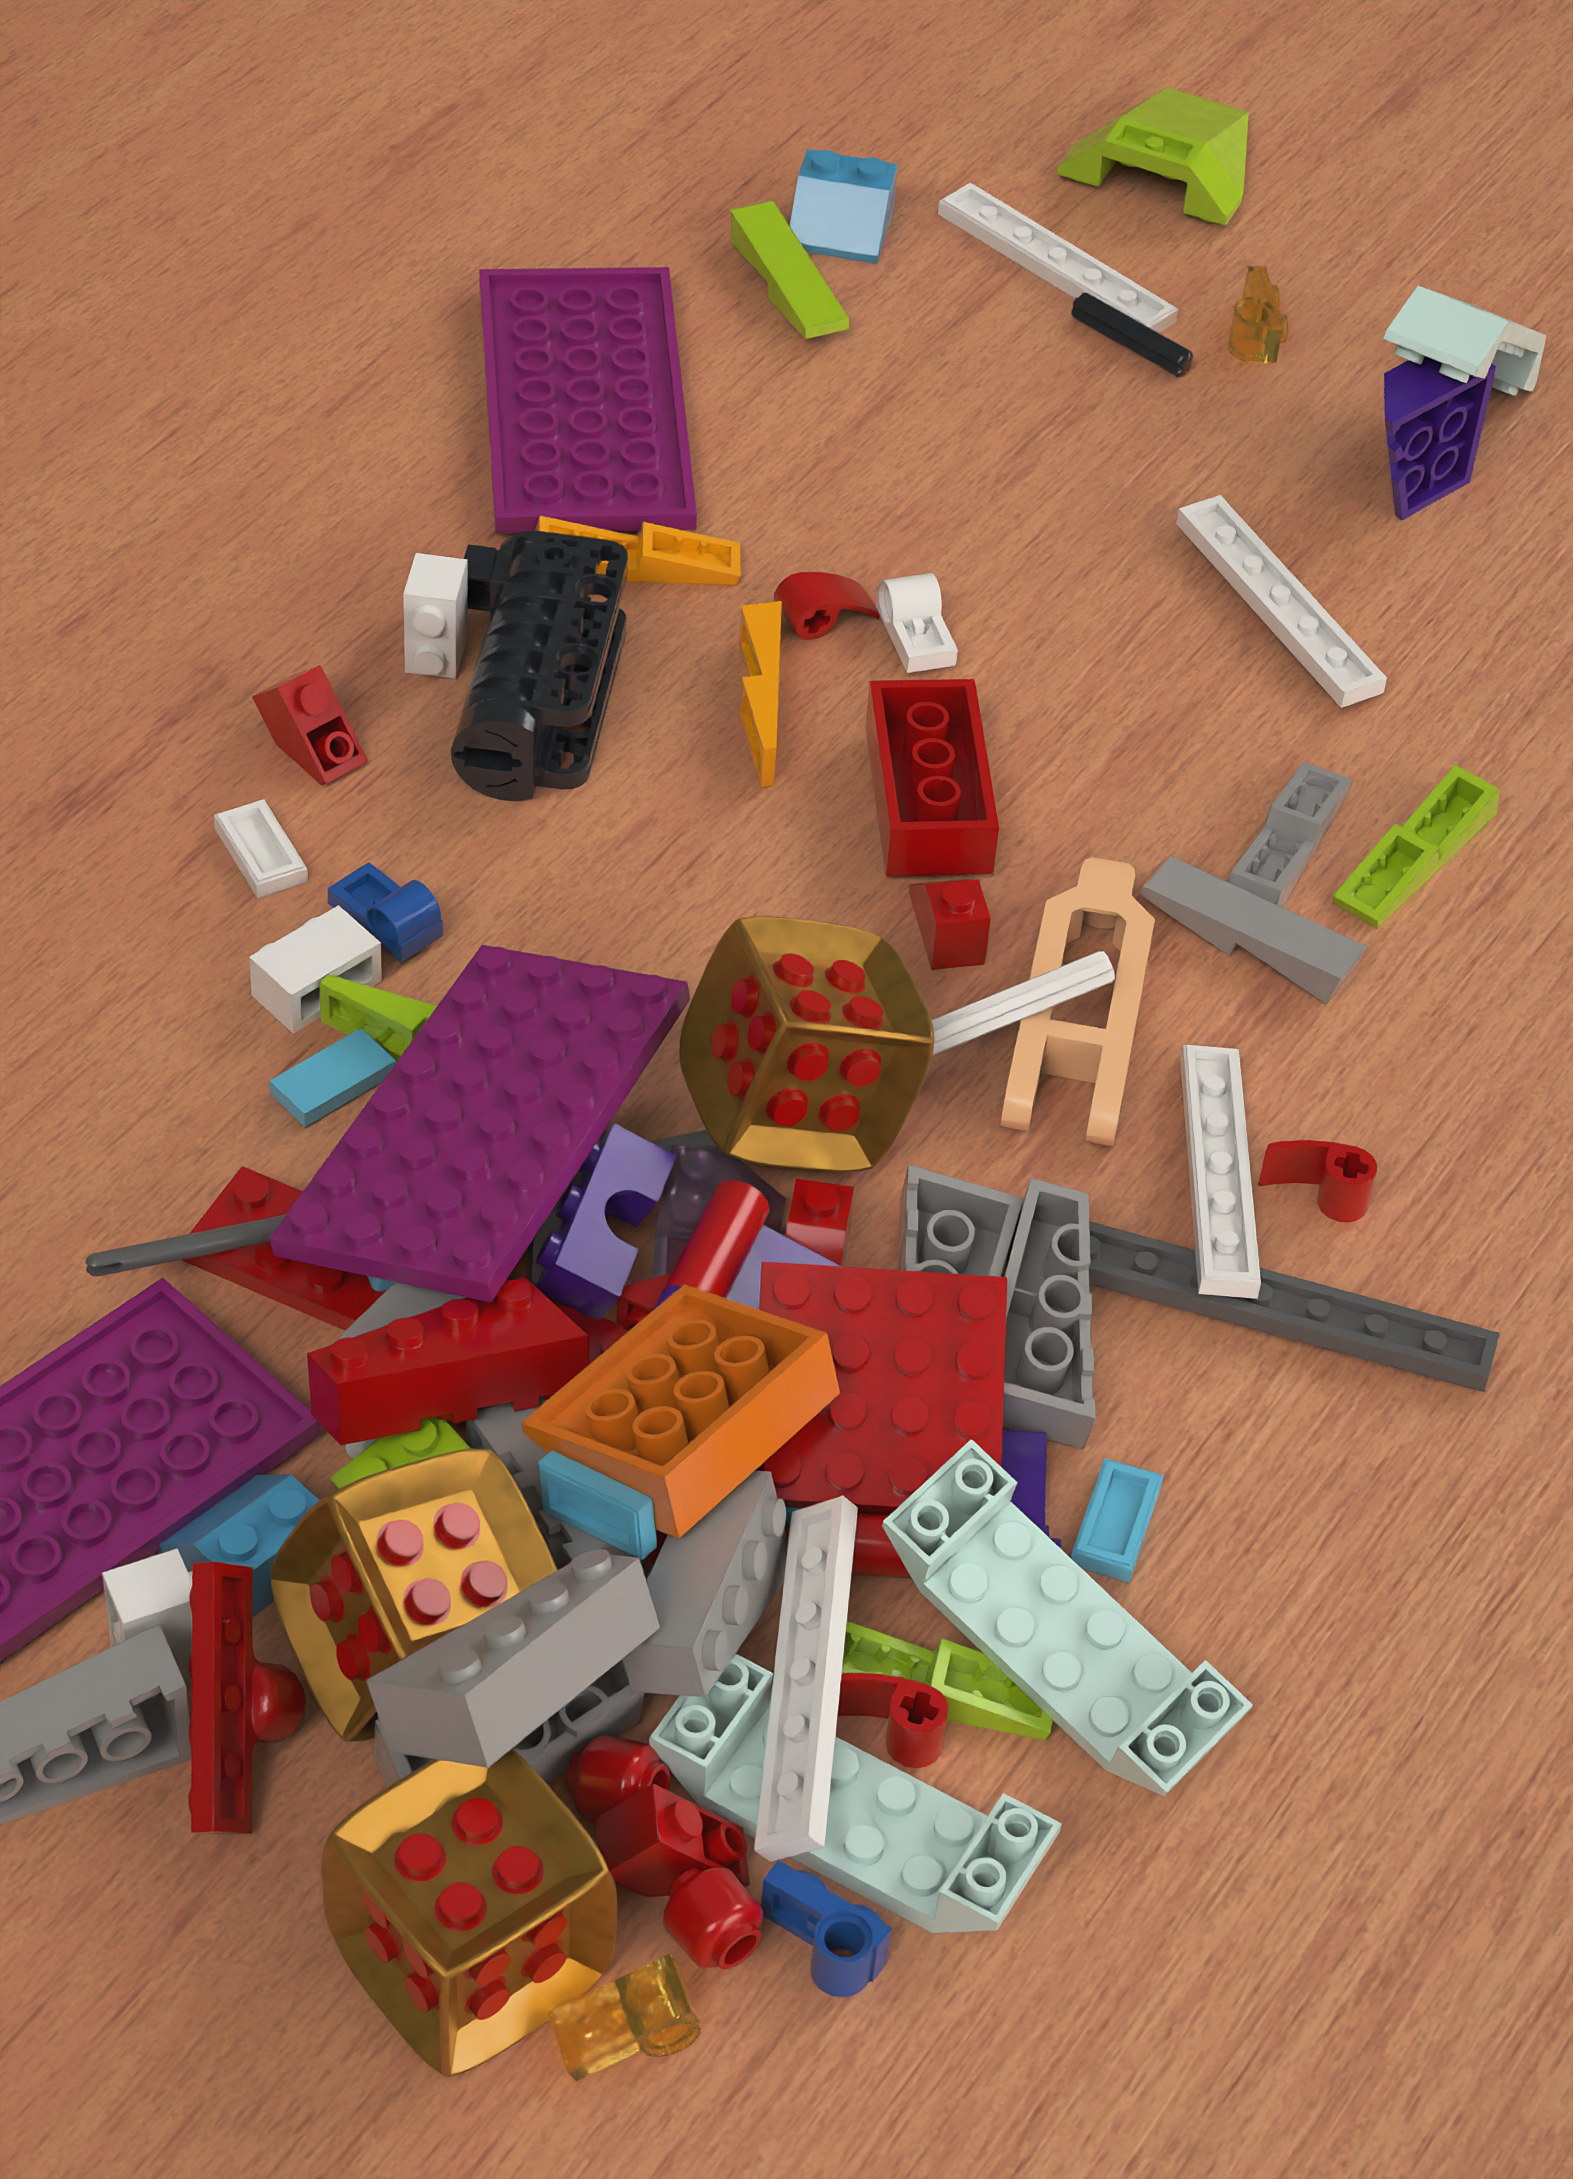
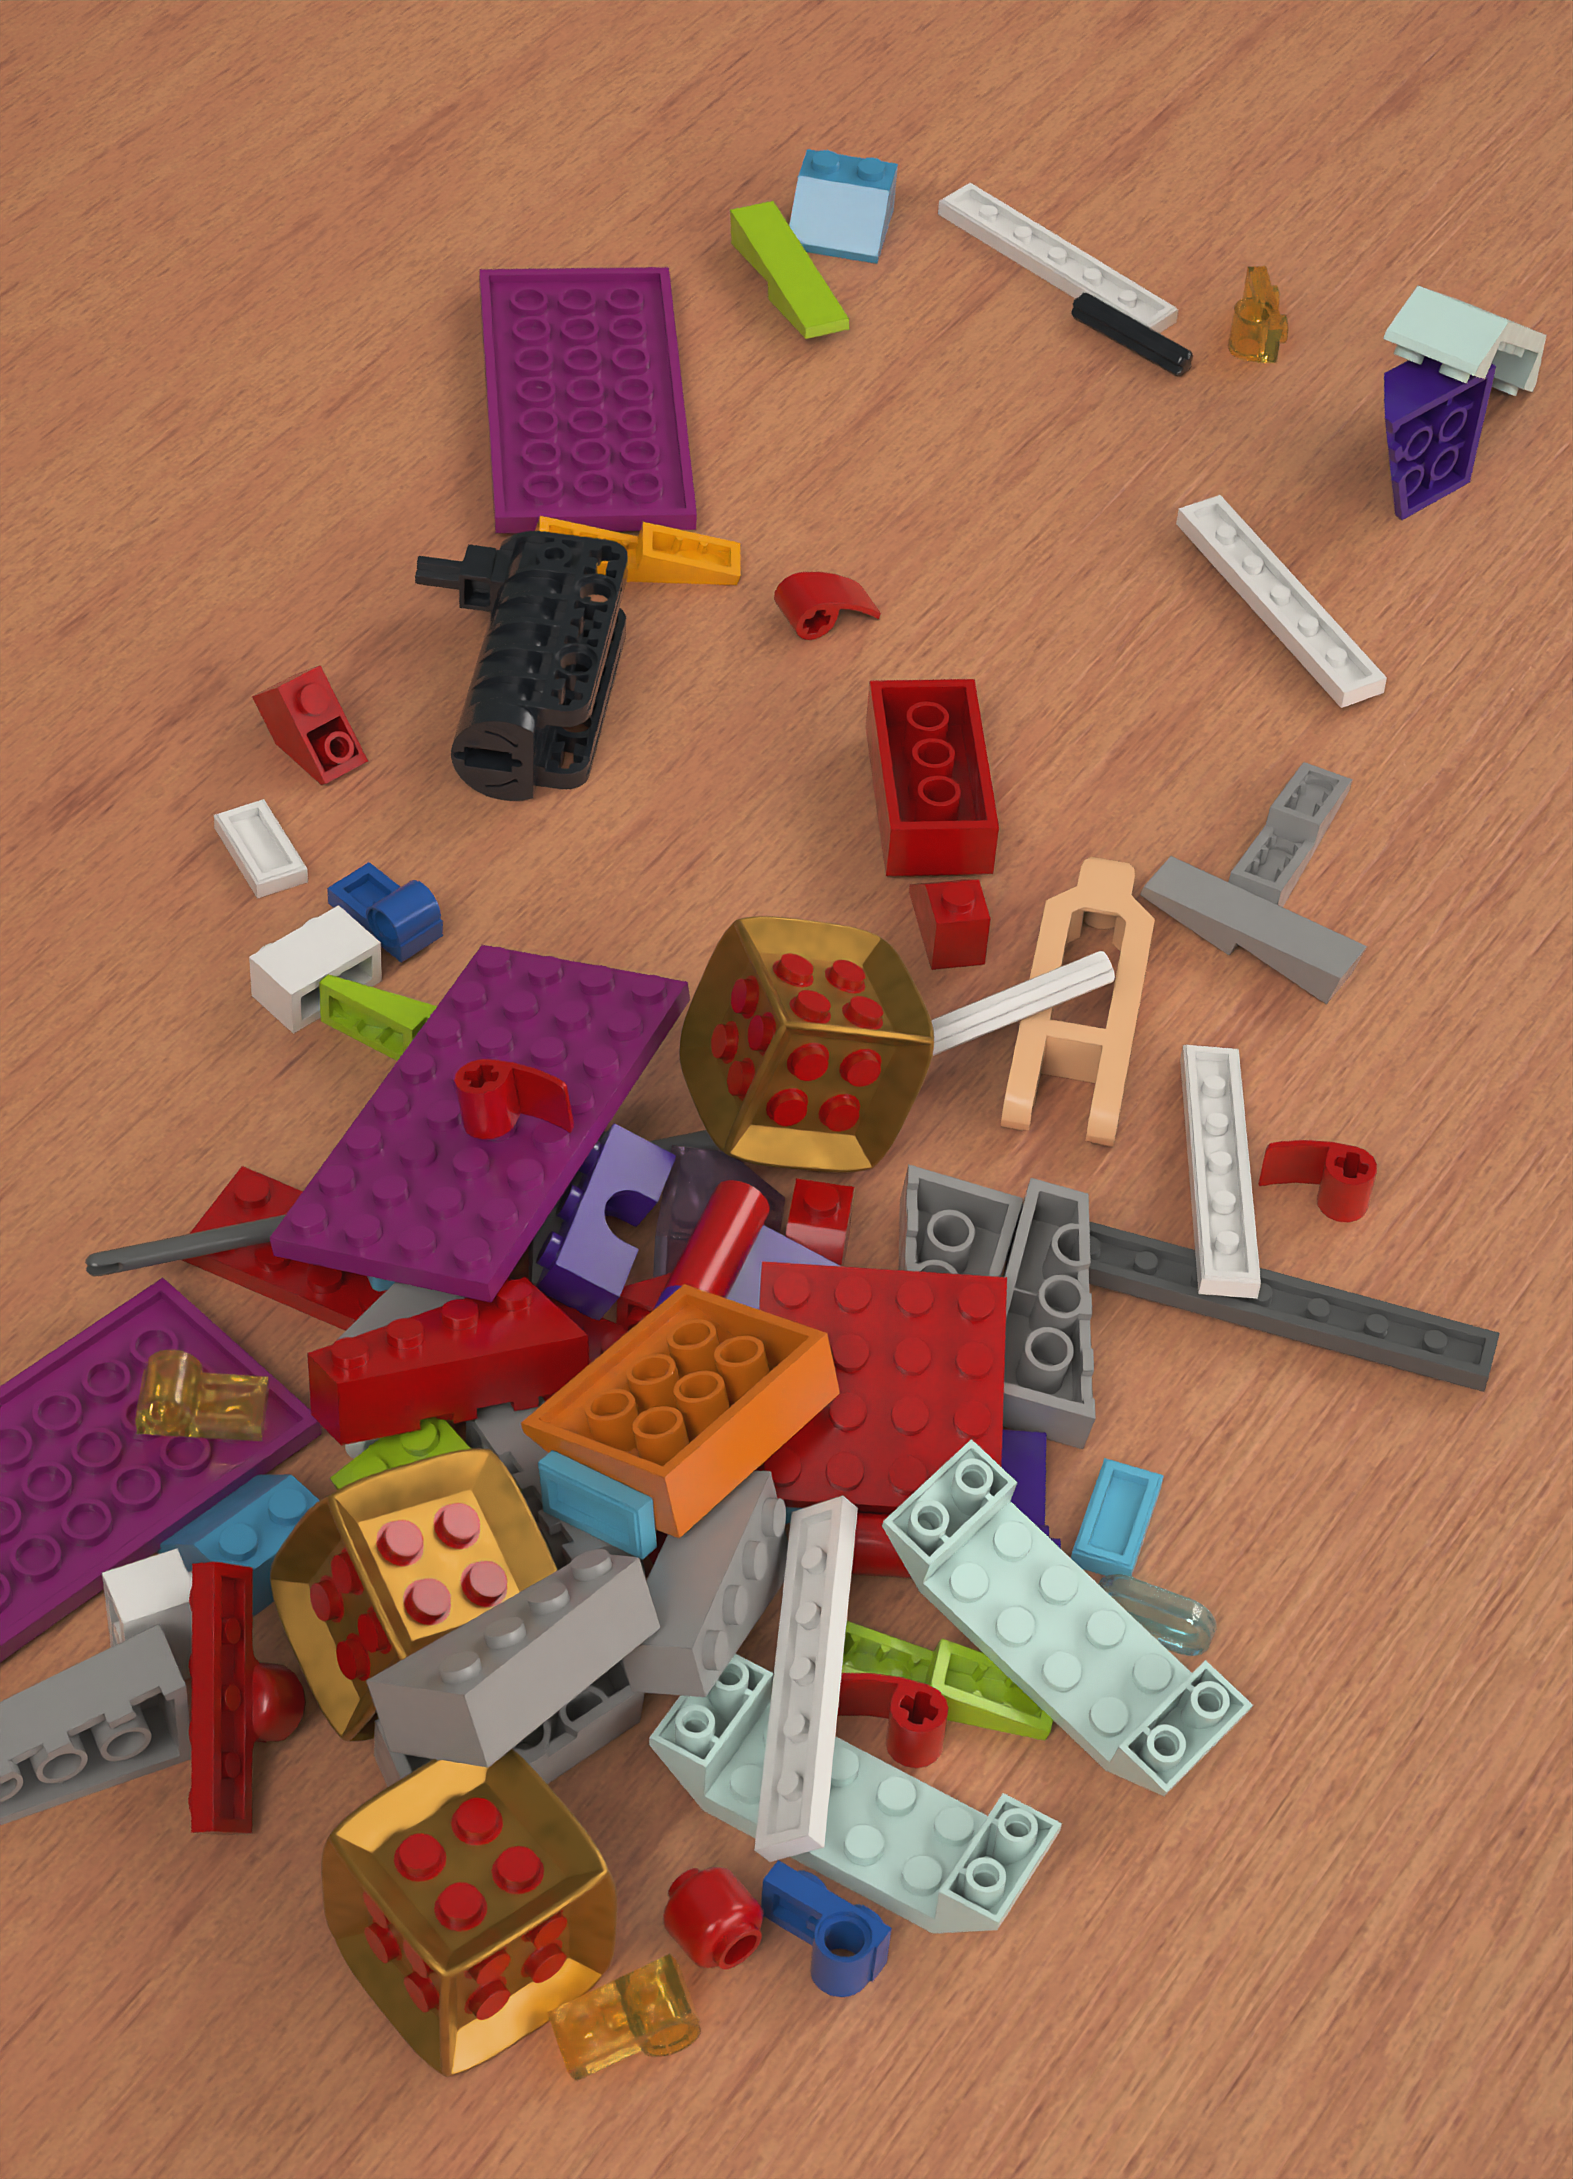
medium azure tile [269,1028,396,1127] -> none
white brick [403,553,468,679] -> none
red head [567,1735,670,1820] -> none
red slope [595,1784,750,1897] -> none
light orange slope [739,601,782,787] -> none
white plate [876,573,958,673] -> none
lime wedge [1057,87,1249,226] -> none
lime slope [1333,764,1500,929] -> none
none -> clear yellow plate [135,1350,269,1441]
none -> red panel [454,1059,574,1139]
none -> clear light blue tile [1098,1574,1217,1656]

